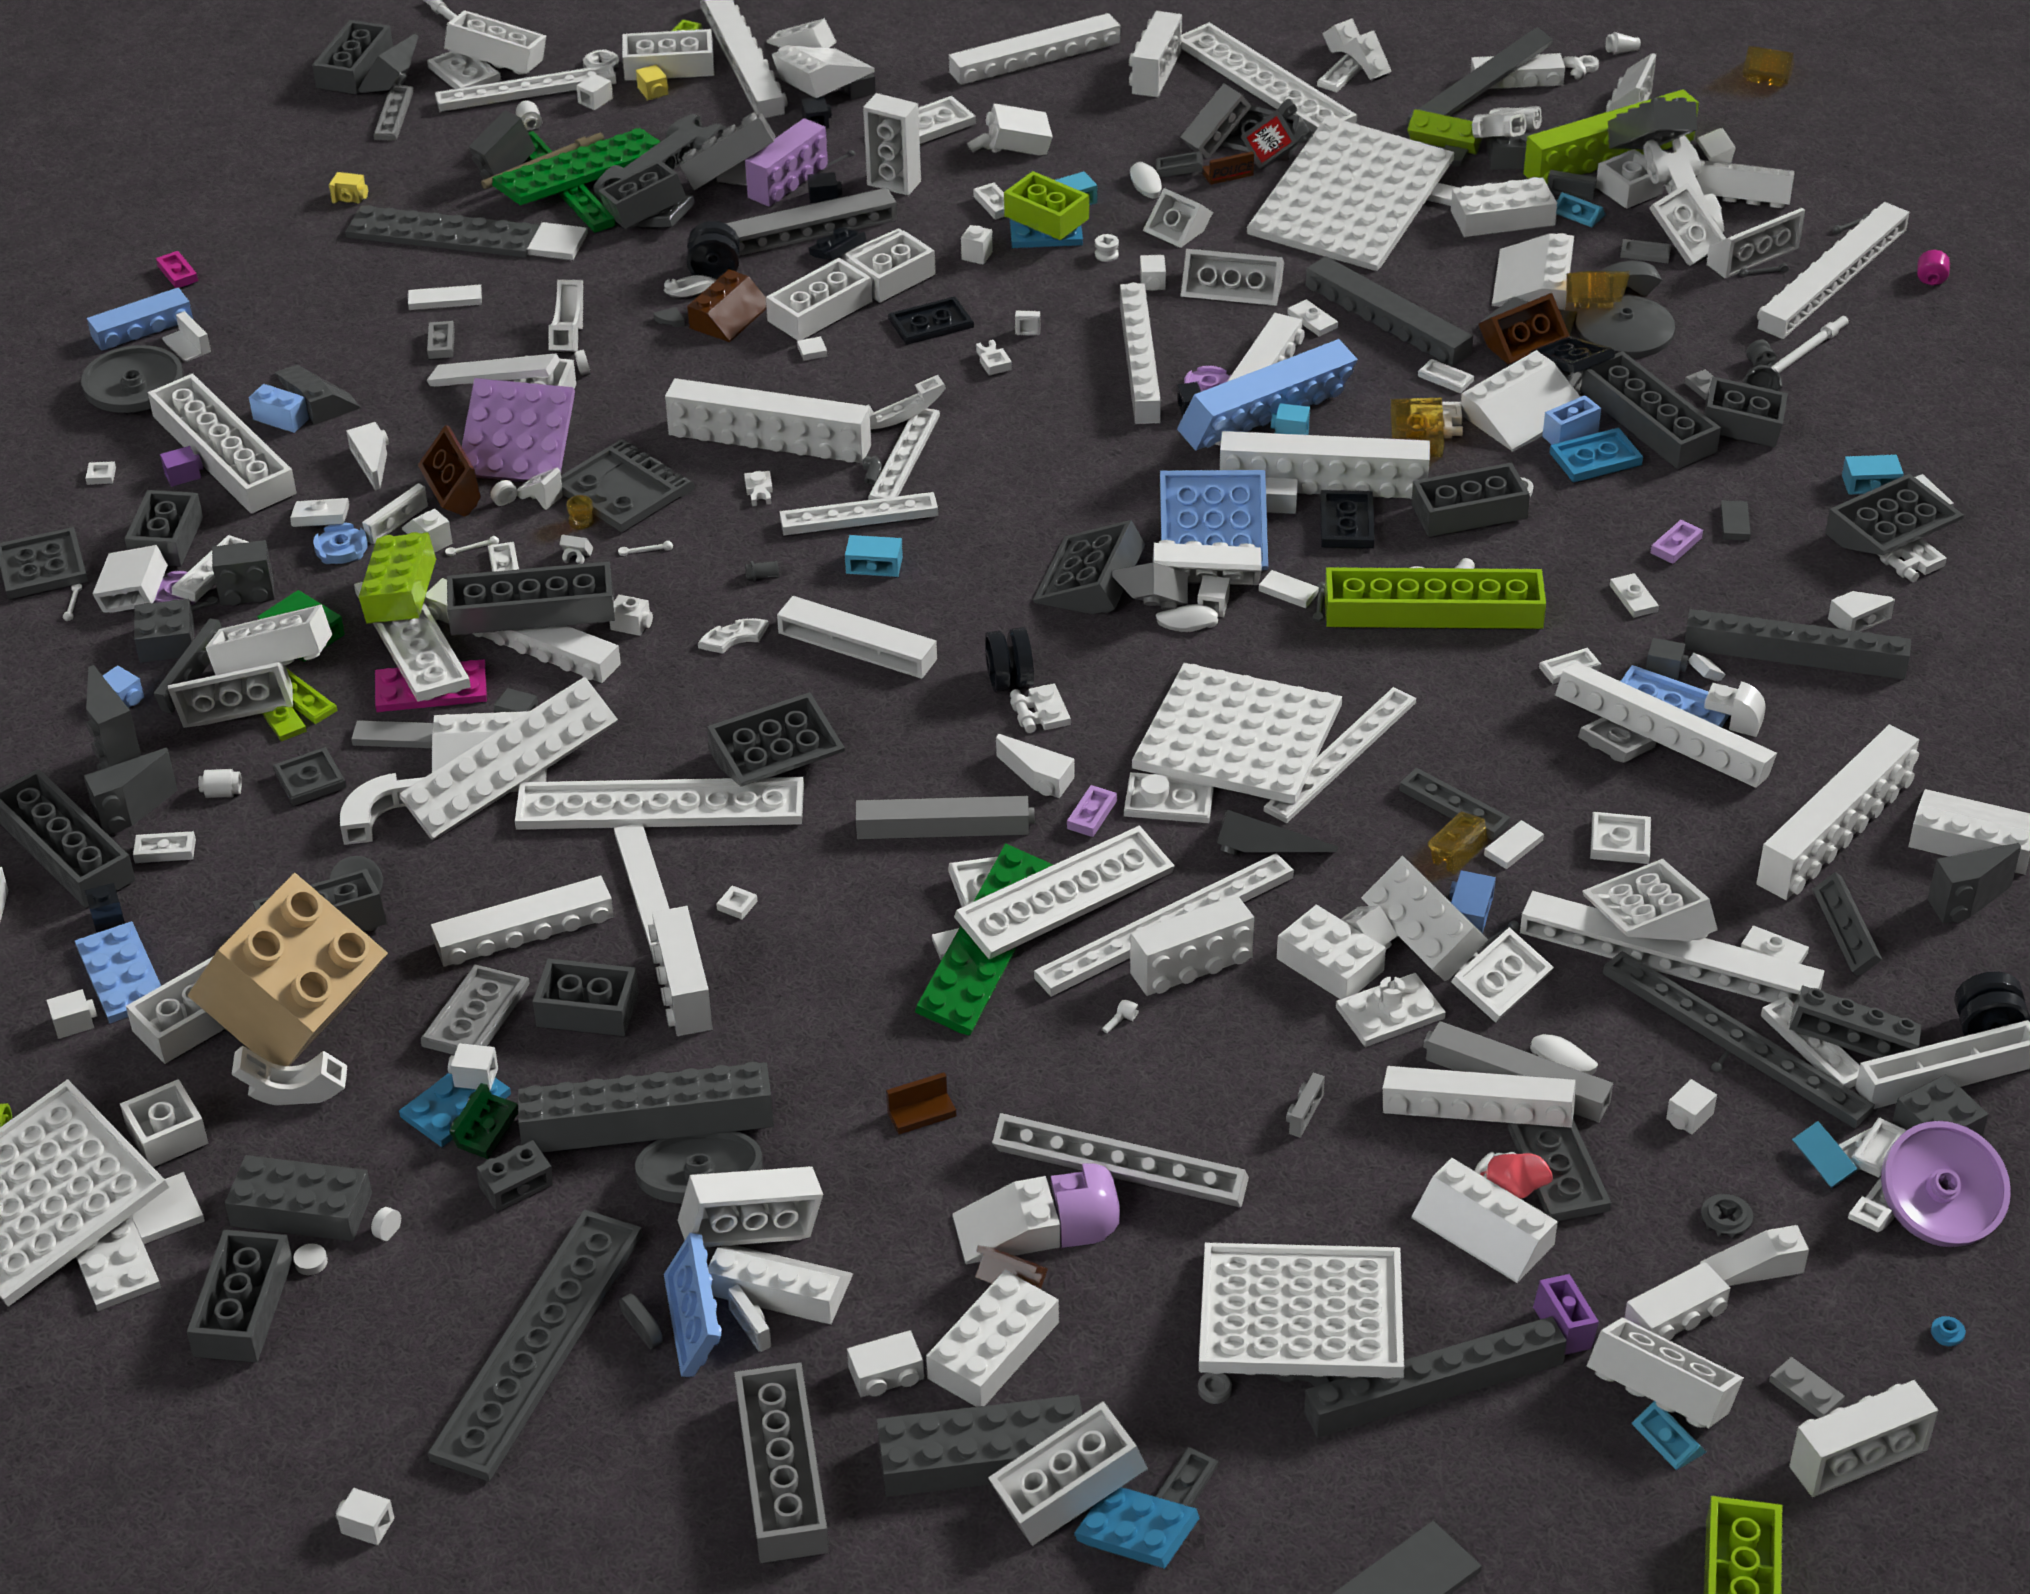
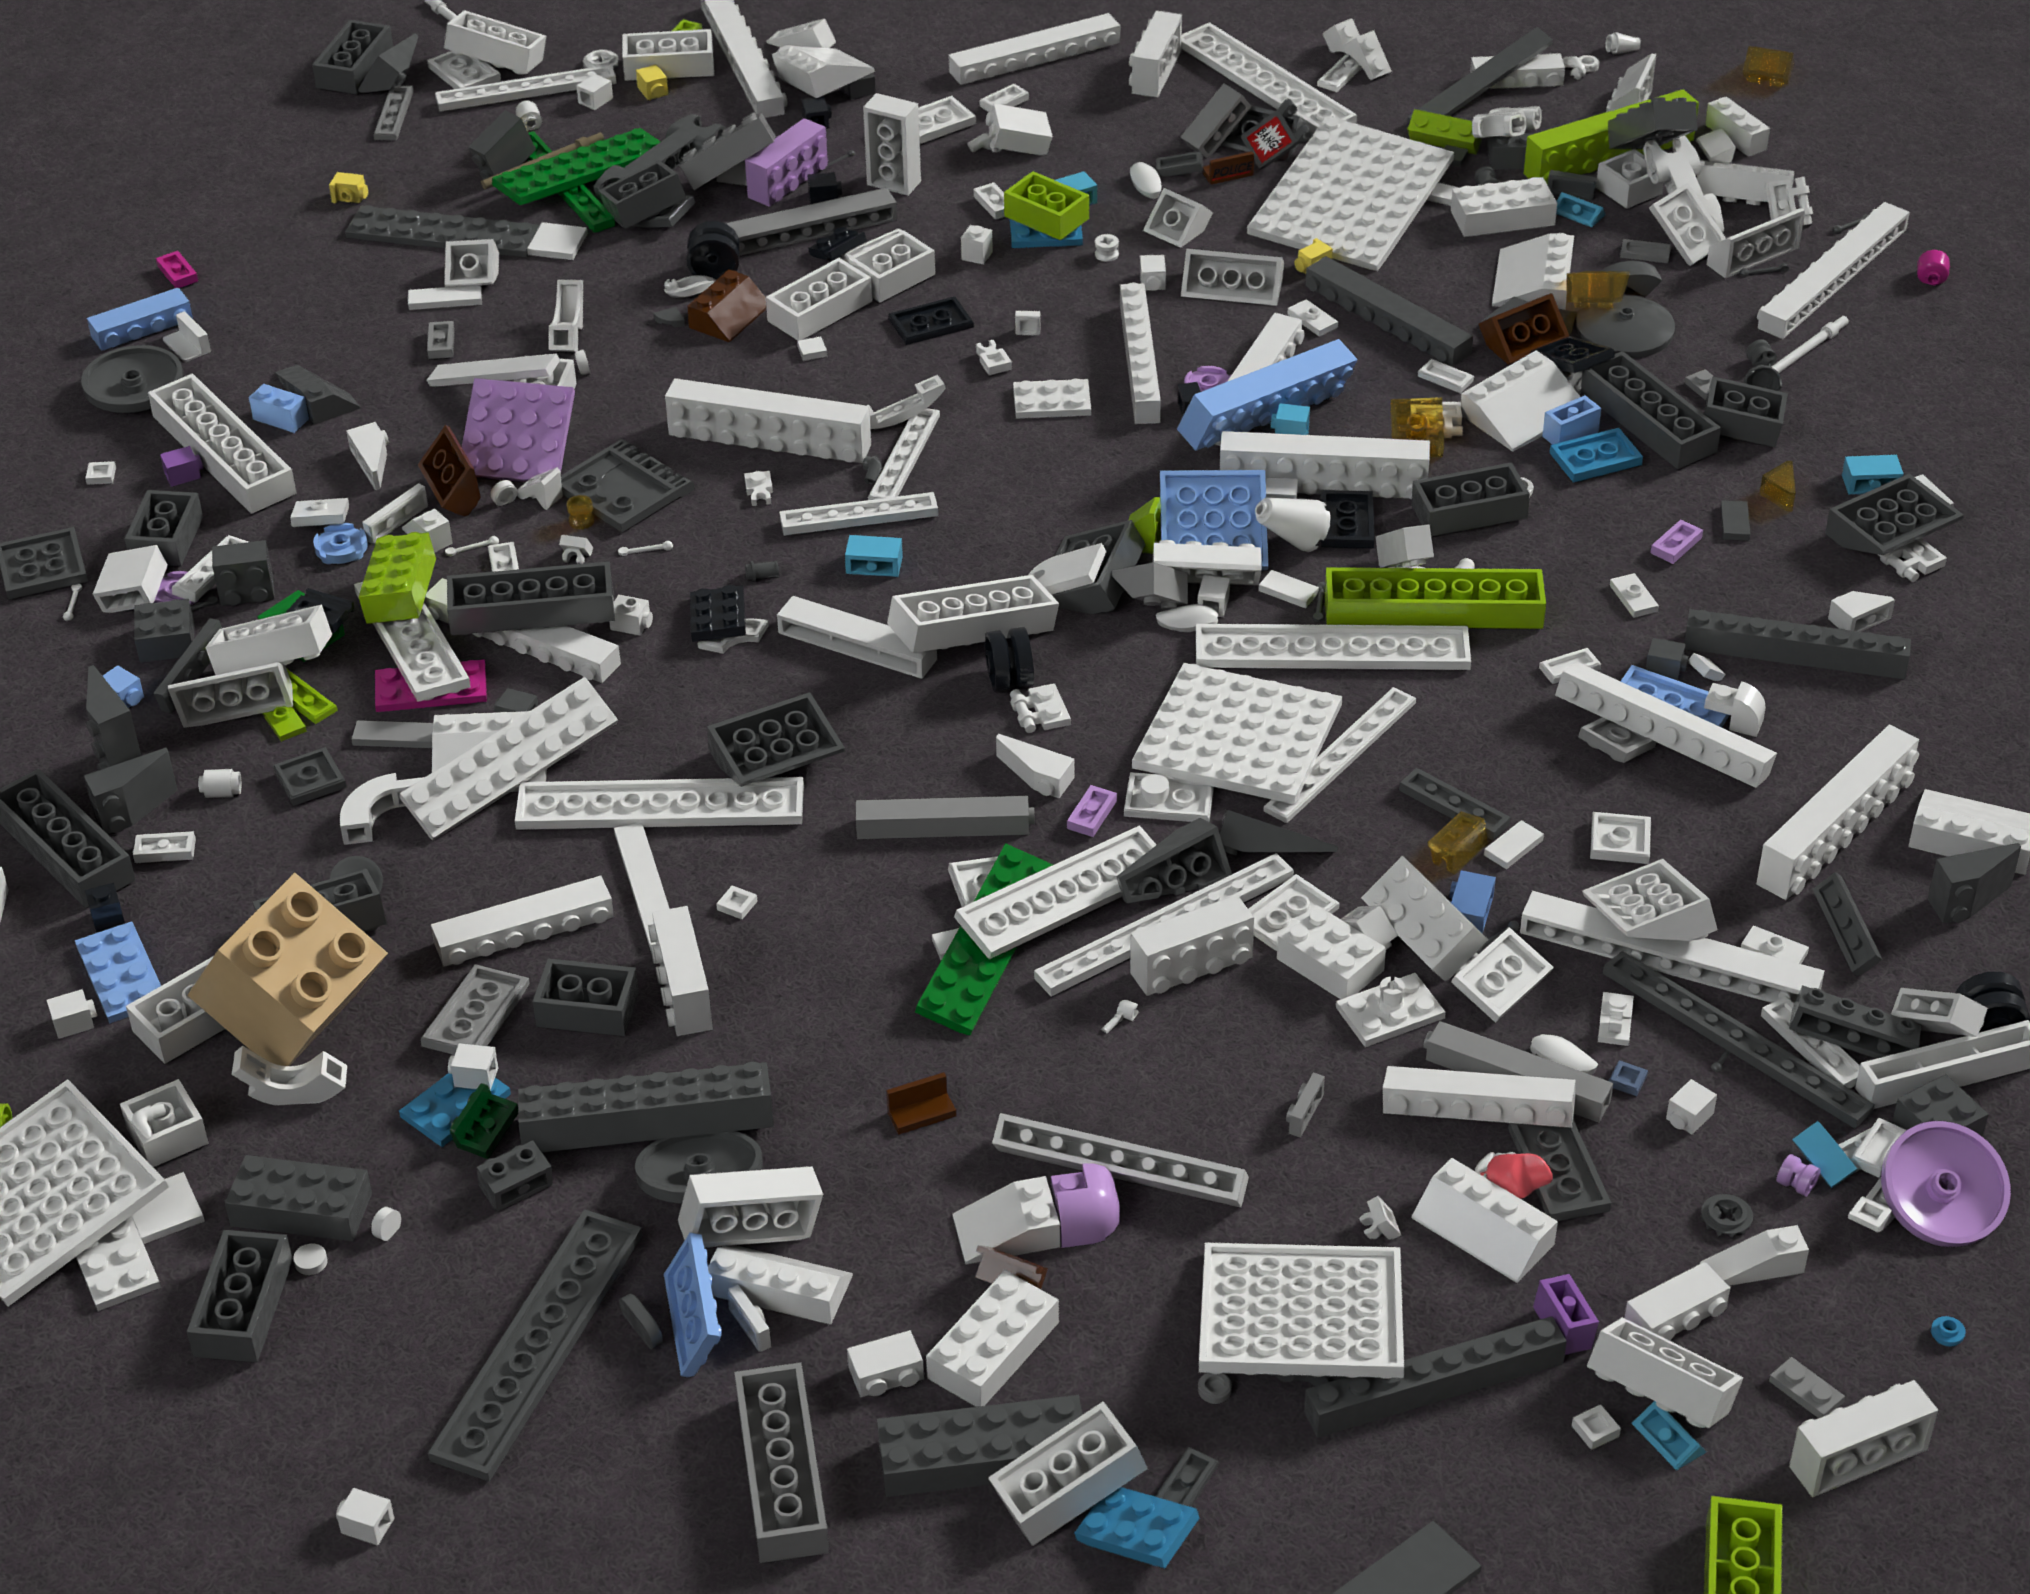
none -> white animal [132,1103,166,1139]
none -> black plate [286,588,355,633]
none -> white slope [445,239,499,287]
none -> black plate [690,585,746,642]
none -> white brick [887,575,1059,653]
none -> white plate [980,84,1029,112]
none -> white plate [1013,379,1091,418]
none -> white tile [1029,543,1106,595]
none -> dark grey wedge [1116,818,1232,903]
none -> lime slope [1128,497,1161,554]
none -> white plate [1196,624,1471,670]
none -> white tile [1248,874,1339,951]
none -> white cone [1255,498,1330,552]
none -> light yellow brick [1294,238,1333,274]
none -> white tile [1359,1196,1401,1240]
none -> white brick [1375,524,1434,568]
none -> dark grey bush [1474,166,1499,185]
none -> white plate [1572,1404,1621,1450]
none -> white plate [1598,992,1634,1046]
none -> sand blue tile [1608,1060,1648,1096]
none -> white brick [1705,97,1770,157]
none -> clear yellow slope [1759,461,1796,512]
none -> white plate [1765,177,1813,225]
none -> lavender wheel [1776,1154,1821,1197]
none -> white brick [1891,988,1988,1037]

